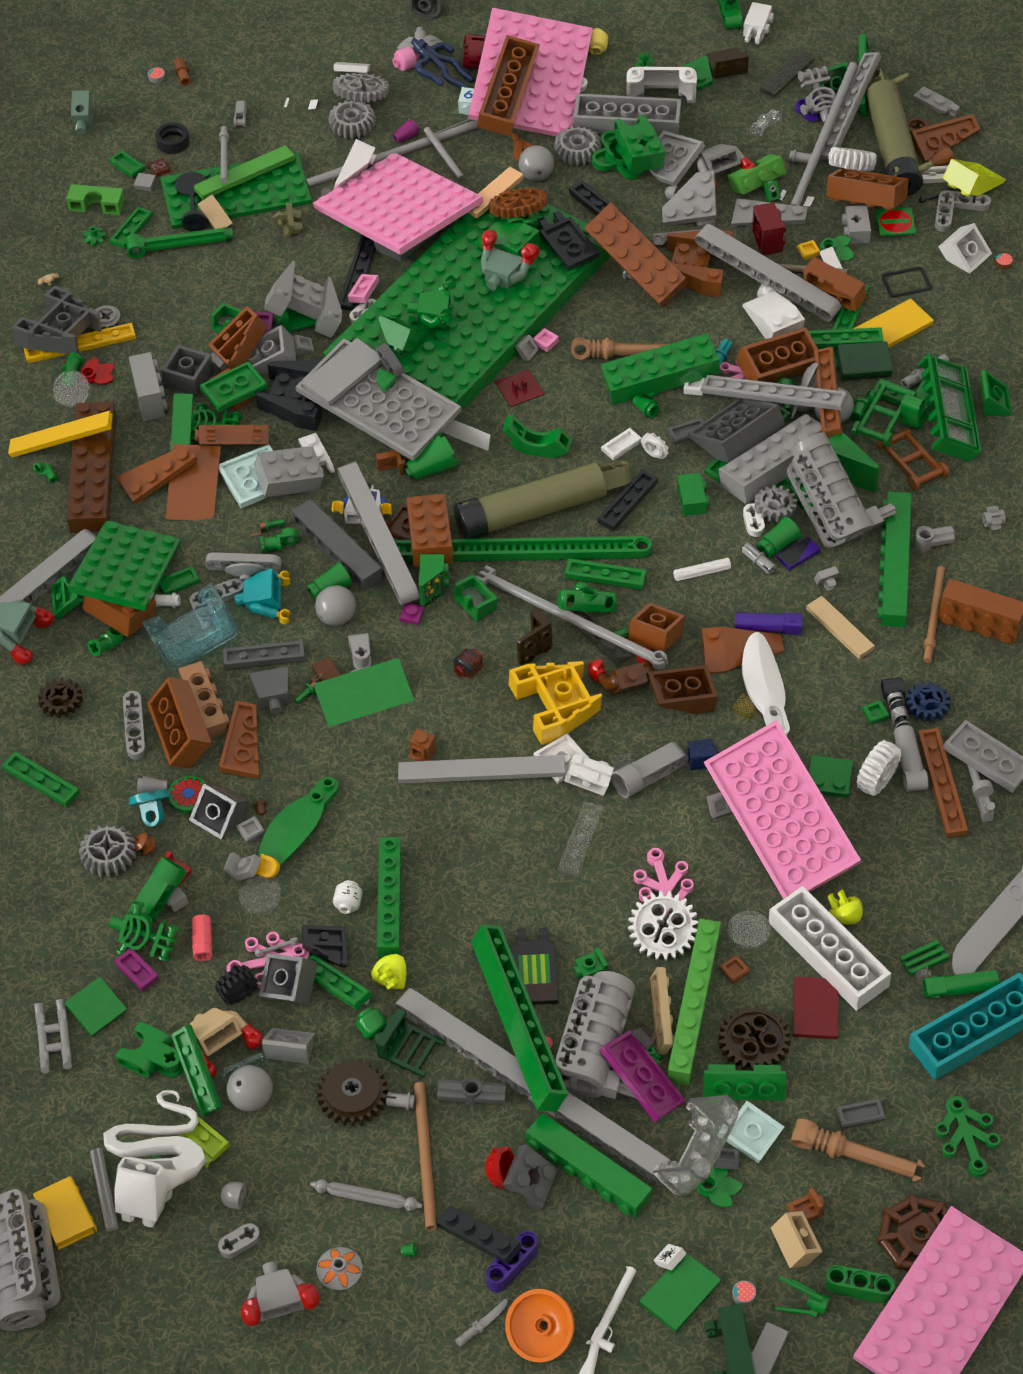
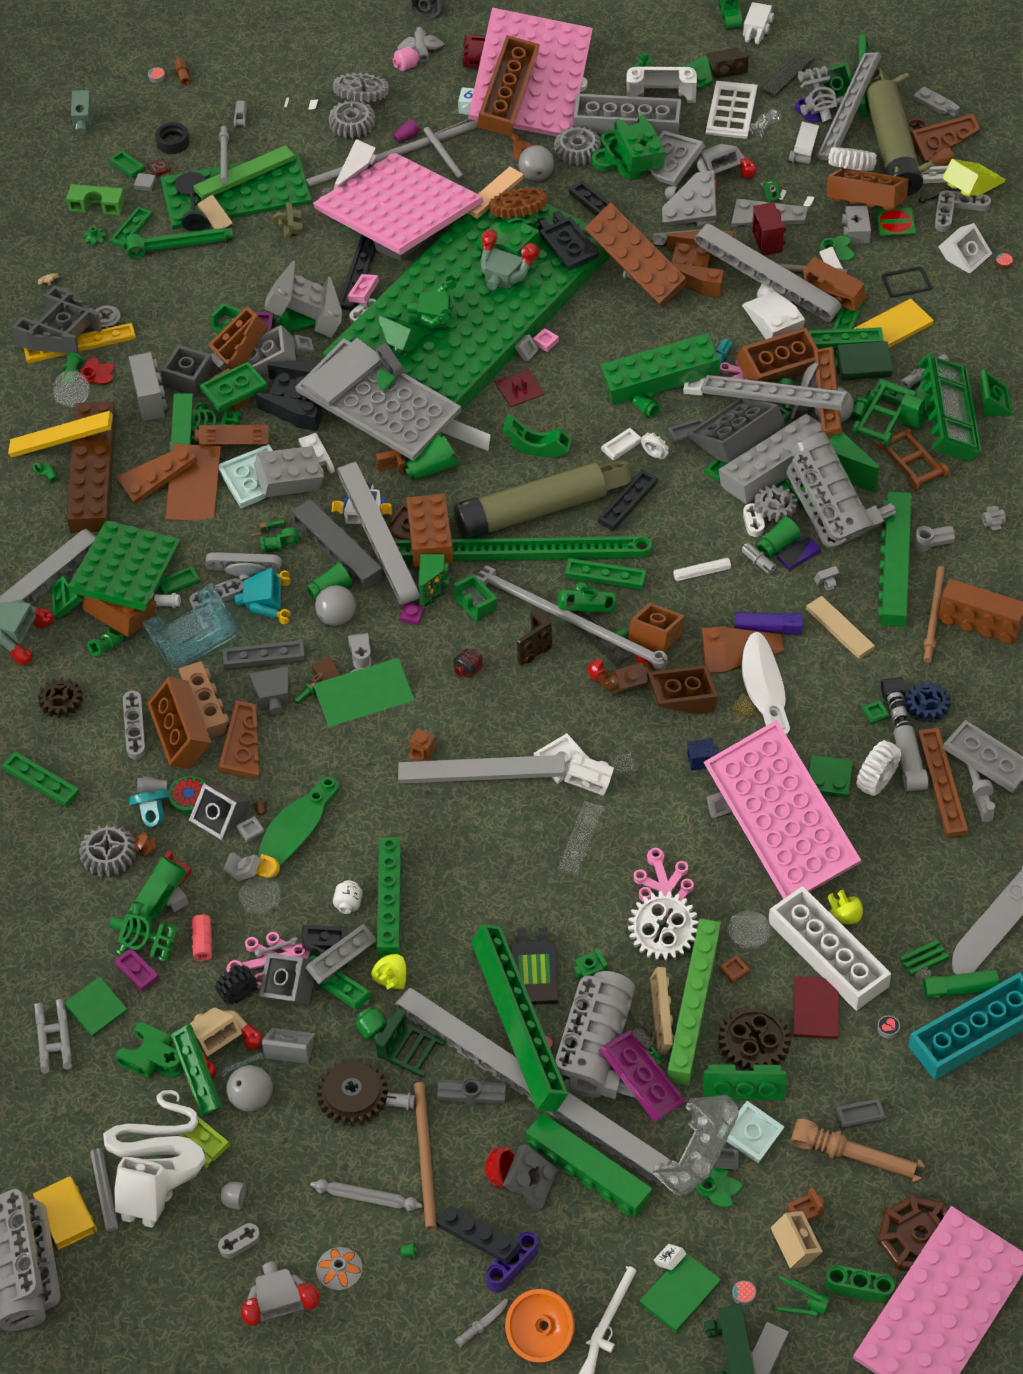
white tile [334,62,370,73] -> none
dark blue plant [411,38,475,89] -> none
yellow wedge [509,661,602,745] -> none
medium nougat piece [571,337,668,360] -> none
light yellow head [588,28,608,55] -> none
light grey beam [611,742,689,798] -> none
green brick [677,473,710,516] -> none
bright green arch [728,154,786,195] -> none
light grey piece [790,62,857,206] -> none
yellow tile [797,240,820,260] -> none
green plant [935,1096,1001,1178] -> none
none -> light grey plate [305,924,377,984]
none -> white piece [706,81,758,139]
none -> white tile [794,122,819,156]
none -> tile [877,1016,900,1039]

